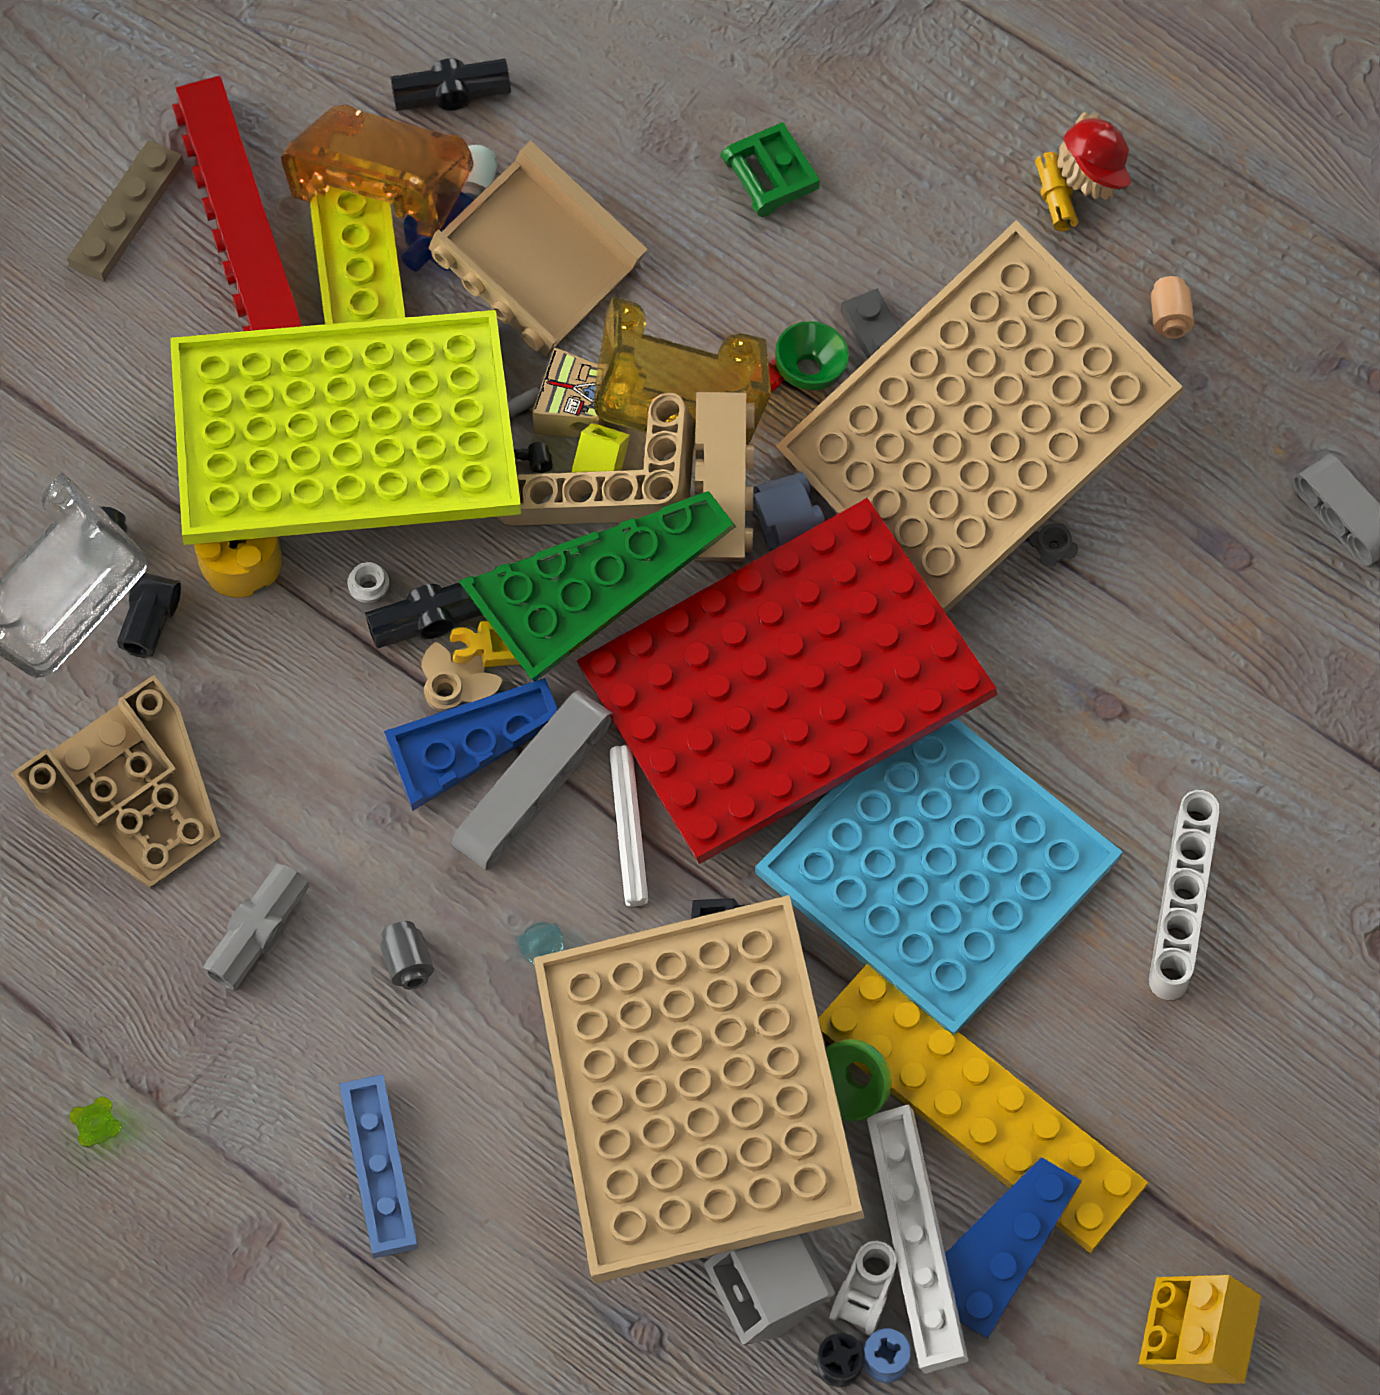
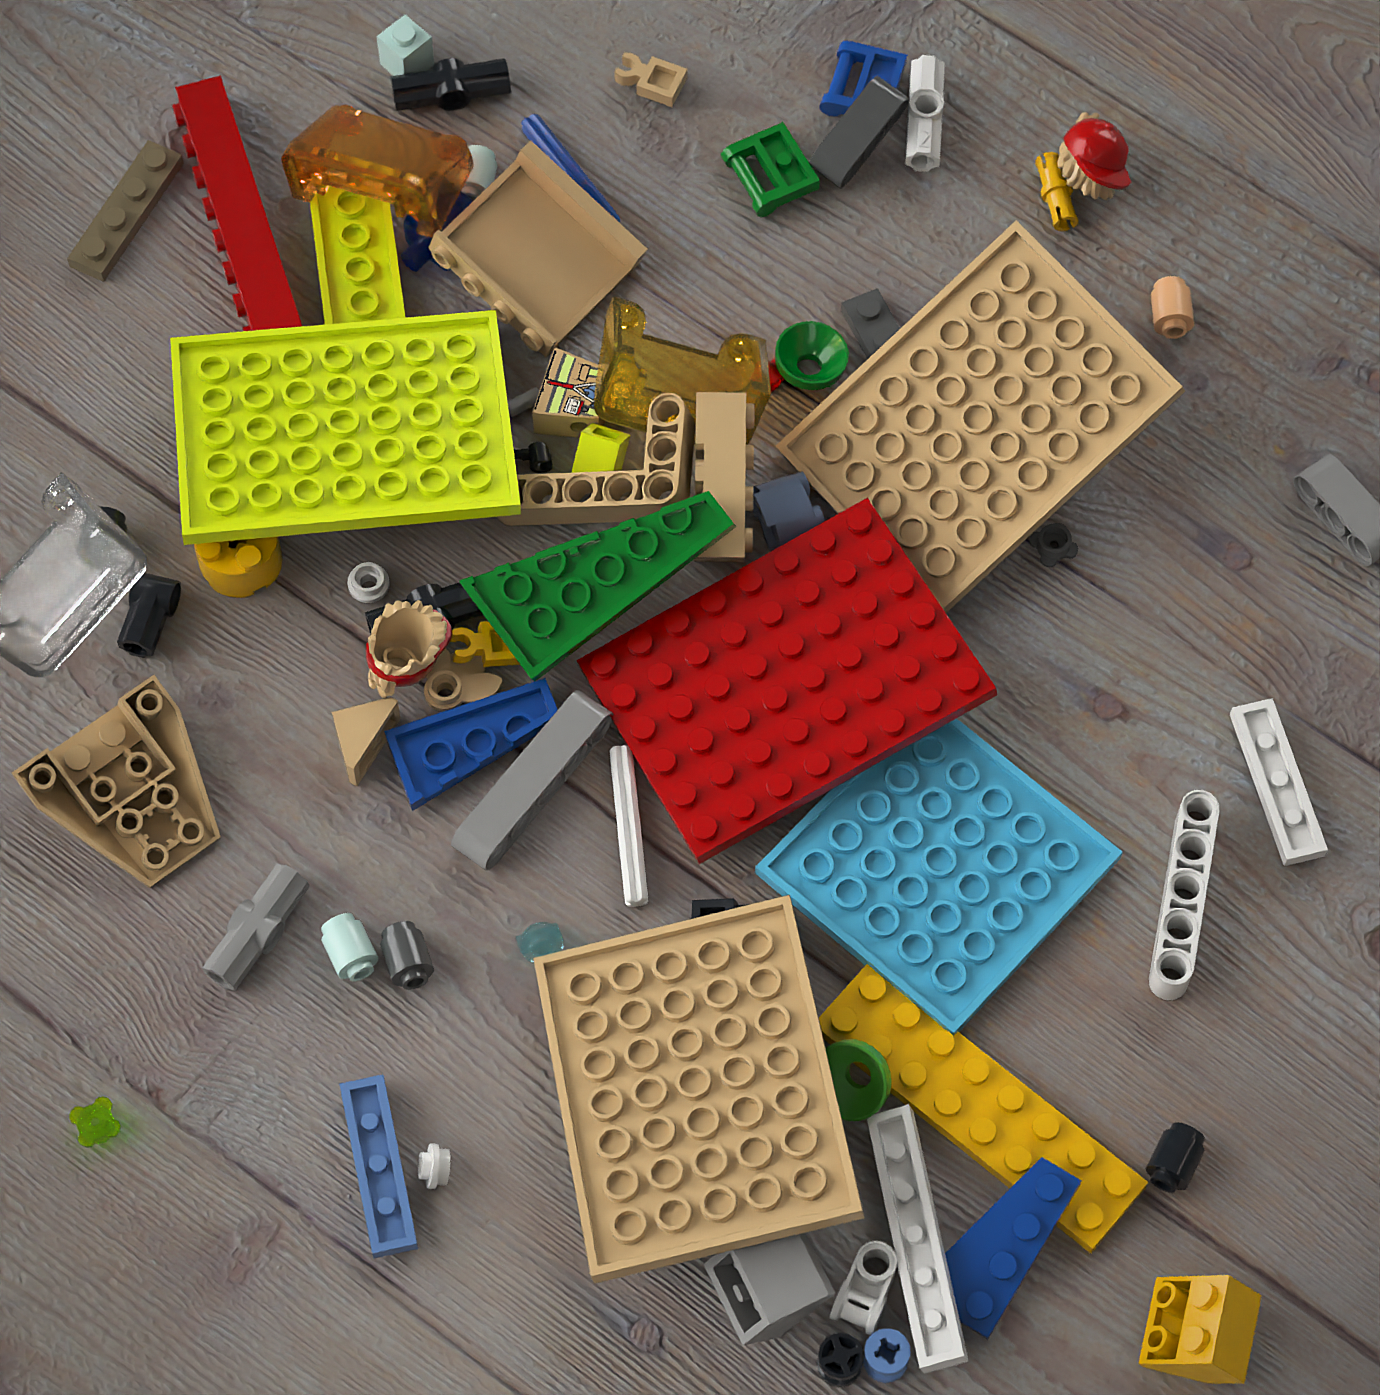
none -> light aqua brick [321,913,379,981]
none -> tan slope [332,697,401,786]
none -> tan hair [366,600,452,699]
none -> light aqua brick [377,14,434,76]
none -> white plate [418,1143,450,1189]
none -> blue axle [521,114,620,223]
none -> tan plate [614,53,688,107]
none -> dark grey beam [809,75,910,188]
none -> blue plate [819,41,907,117]
none -> white piece [905,55,945,172]
none -> black brick [1146,1122,1205,1193]
none -> white plate [1230,698,1328,866]

